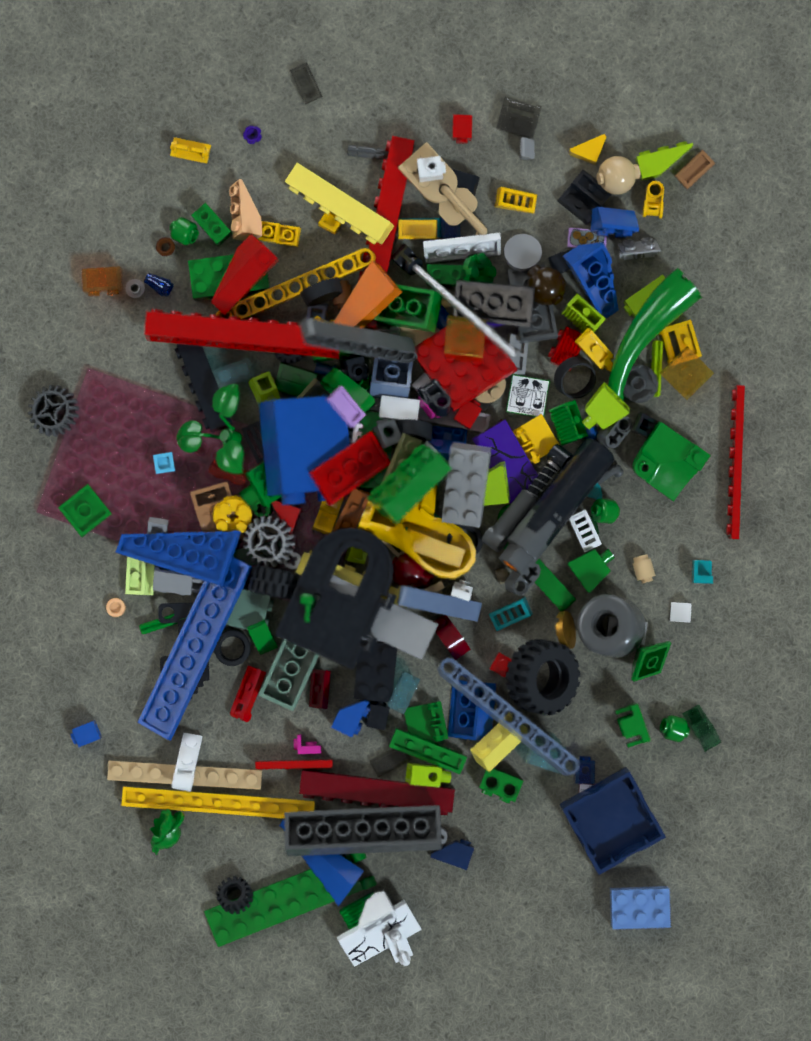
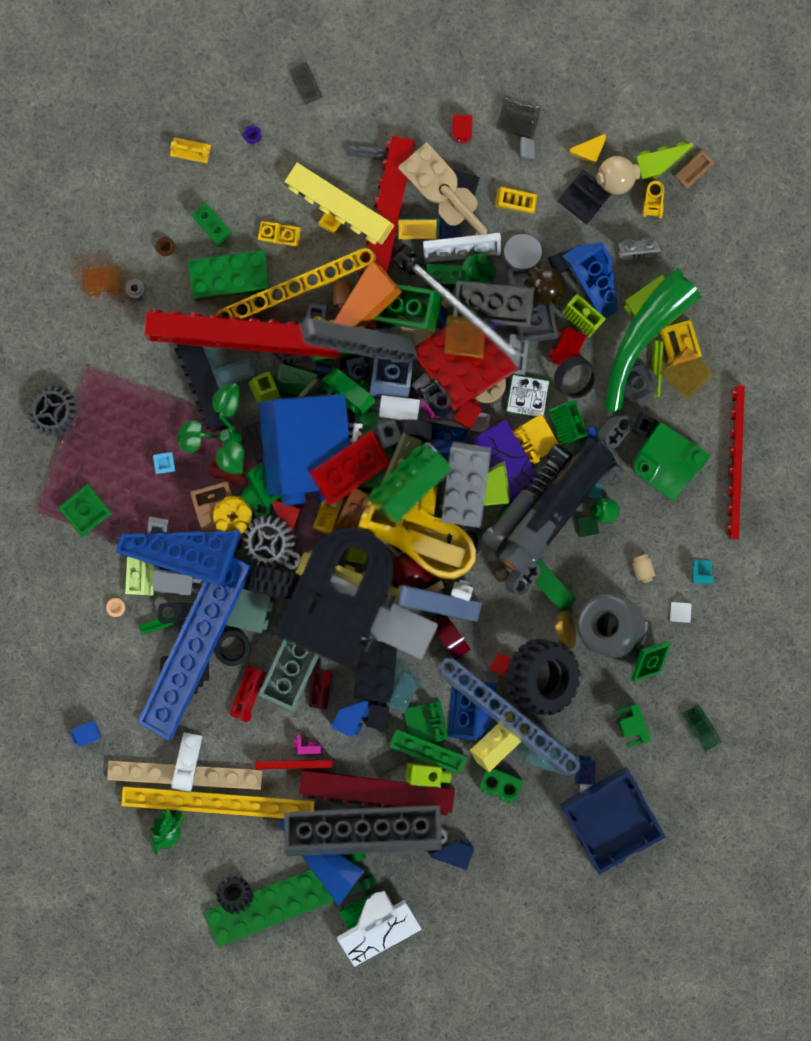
clear blue cone [144,273,174,297] -> none
green head [169,217,199,245] -> none
red wedge [211,234,279,316] -> none
light nougat slope [229,179,262,241] -> none
green slope [247,619,278,655] -> none
black tyre [300,277,343,307] -> none
green hand [300,593,314,622] -> none
lavender tile [326,386,366,428] -> none
white hinge [384,926,413,966] -> none
white brick [417,156,446,182] -> none
teal slope [489,597,533,631] -> none
green torso [566,549,615,593] -> none
tile [567,228,607,248] -> none
white slope [569,509,602,553] -> none
yellow hinge [574,328,614,372] -> none
lime torso [582,382,630,430] -> none
blue slope [591,207,639,238] -> none
medium blue brick [610,886,671,929] -> none
green head [660,715,690,742] -> none

